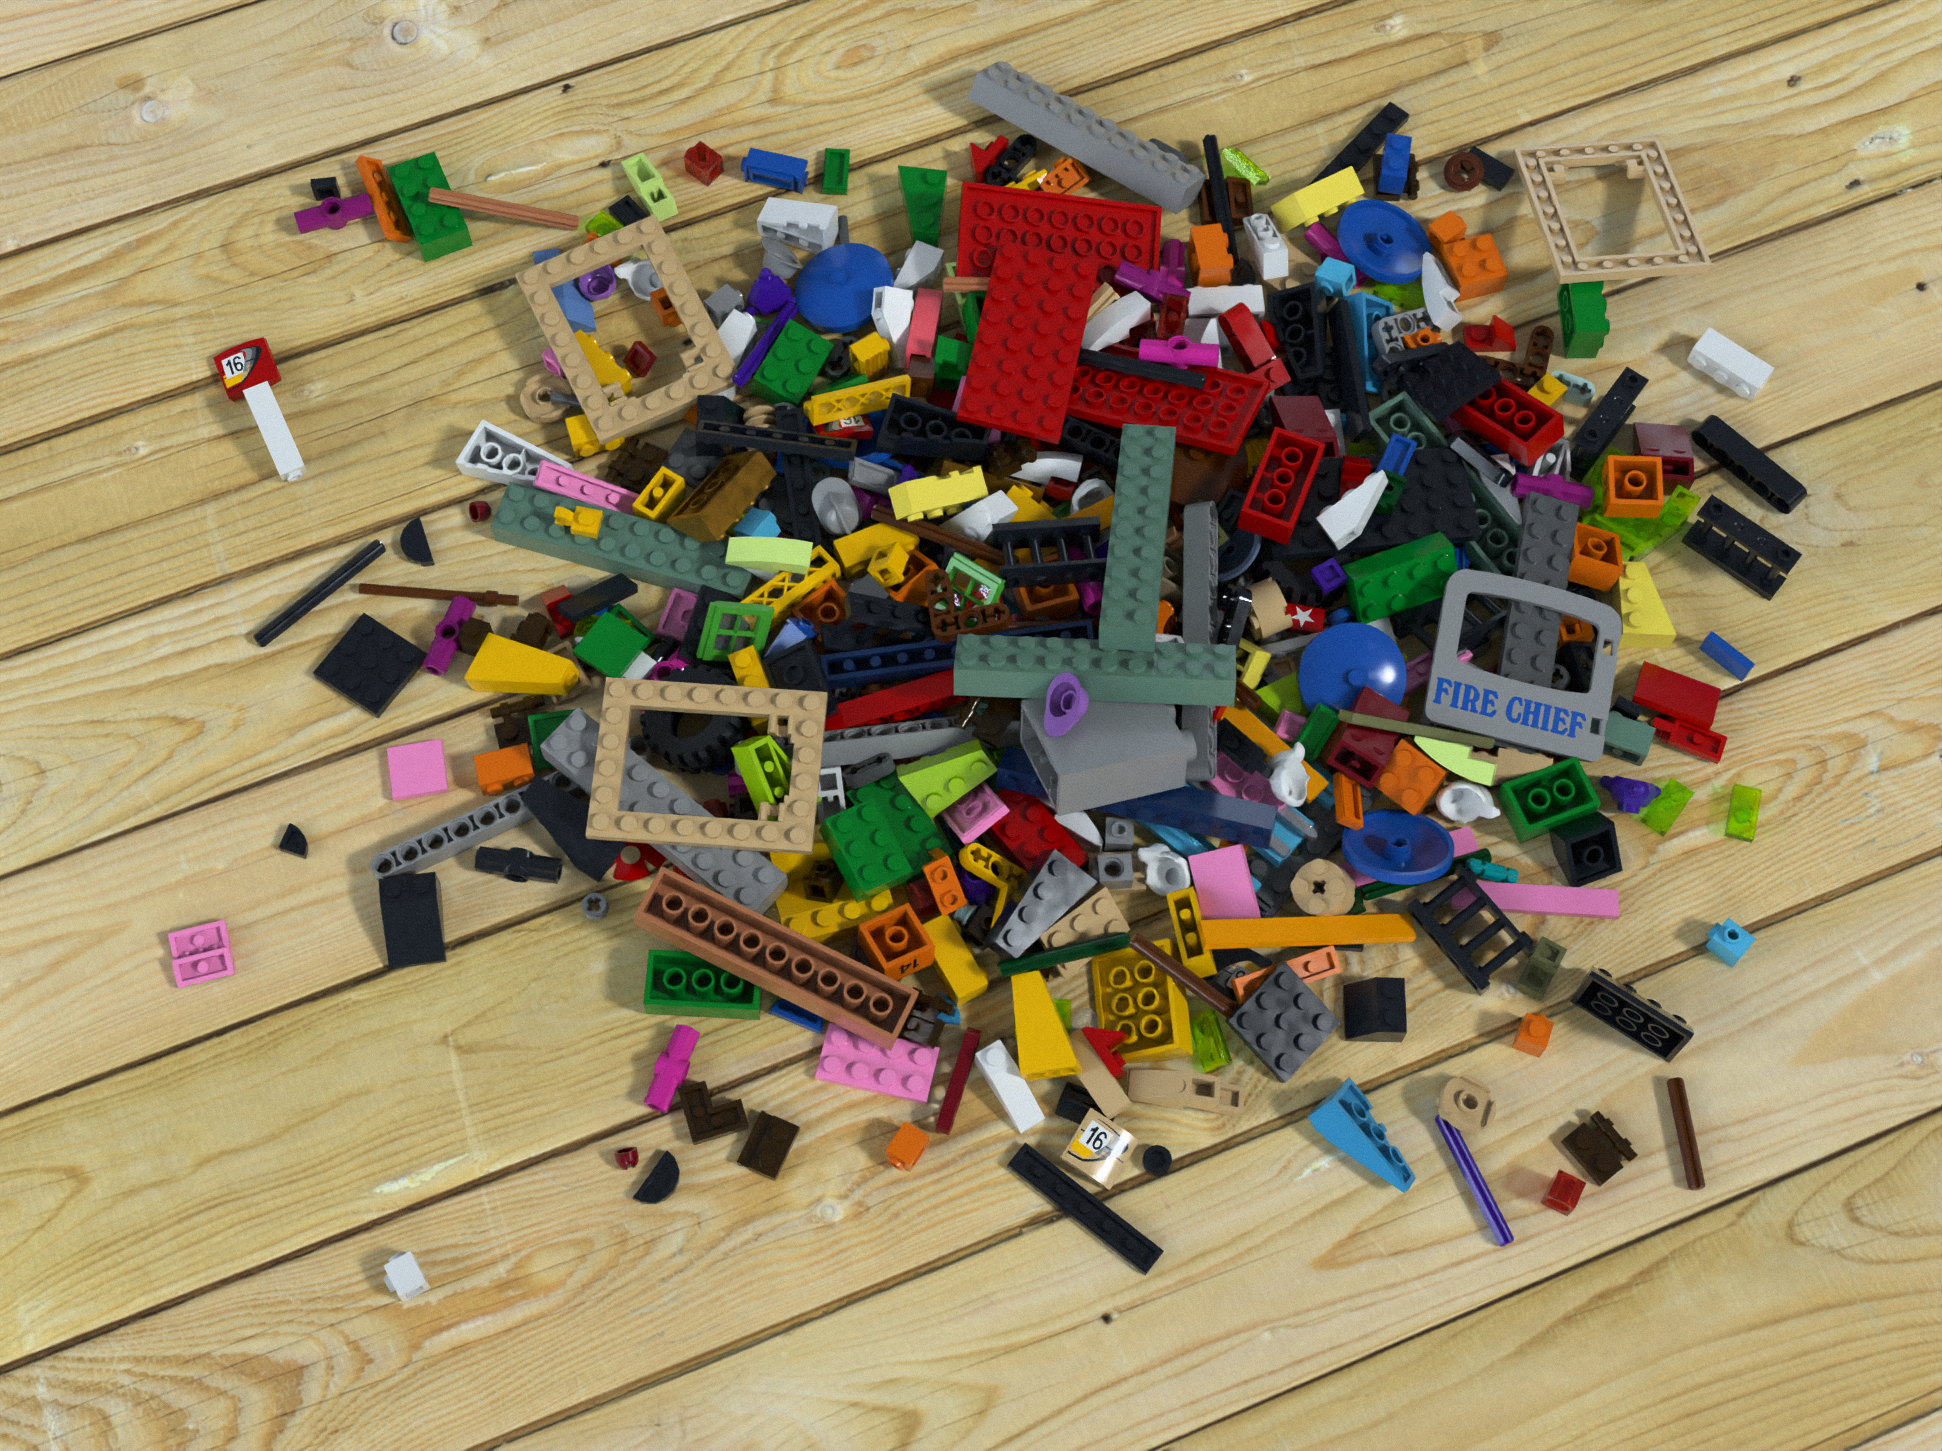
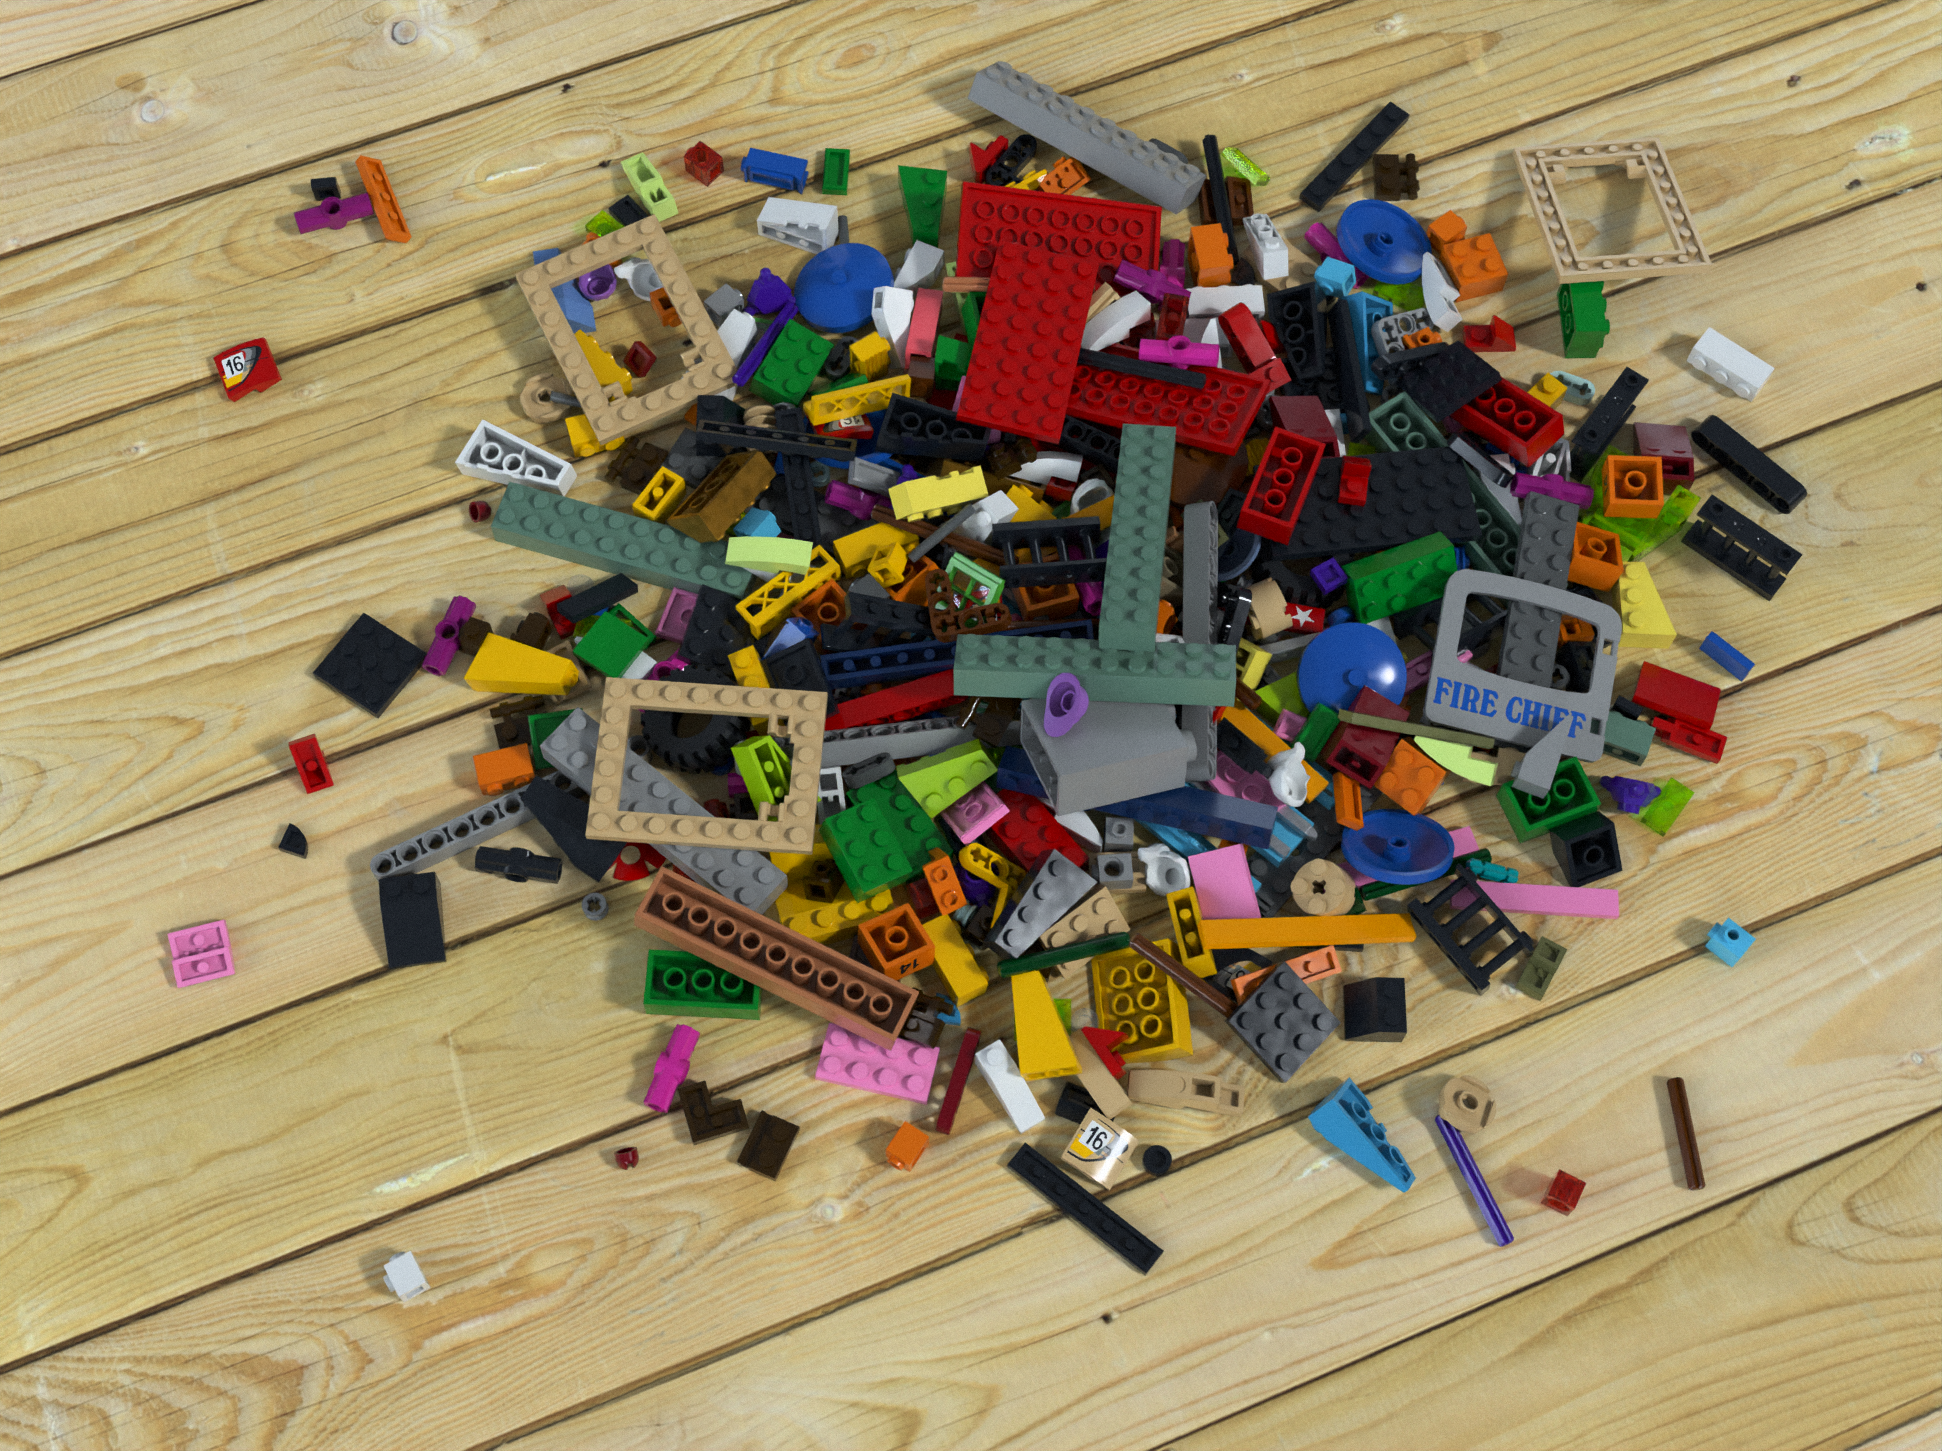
white slope [242,381,307,482] -> none
black axle [253,539,386,647] -> none
reddish brown bar [359,583,519,607] -> none
green brick [387,152,473,262] -> none
bright pink tile [387,739,449,801] -> none
black tile [400,517,435,567] -> none
nougat axle [428,187,579,231] -> none
bright pink tile [533,459,640,516] -> none
bright pink tile [542,348,566,379] -> none
yellow plate [553,506,603,539] -> none
black tile [633,1150,680,1204] -> none
black pin [649,636,680,664] -> none
bright green piece [696,601,775,662] -> none
light grey piece [761,237,803,281] -> none
blue tile [769,999,823,1035] -> none
light grey piece [811,477,862,536] -> none
clear neon green plate [1189,1009,1233,1074] -> none
light nougat tile [1268,654,1297,678] -> none
light yellow wedge [1270,166,1365,234] -> none
white slope [1316,470,1388,550] -> none
dark green brick [1373,468,1407,517] -> none
blue tile [1375,433,1418,476] -> none
blue brick [1377,133,1412,195] -> none
white hair [1436,780,1501,825] -> none
copper gear [1444,152,1484,192] -> none
black tile [1460,146,1515,192] -> none
reddish brown beam [1479,325,1554,392] -> none
orange brick [1512,1013,1554,1058] -> none
dark brown plate [1561,1110,1638,1187] -> none
black slope [1570,966,1694,1063] -> none
clear neon green plate [1724,784,1762,843] -> none
none -> red slope [288,733,334,794]
none -> dark grey bar [907,503,976,563]
none -> light grey slope [1510,715,1573,798]

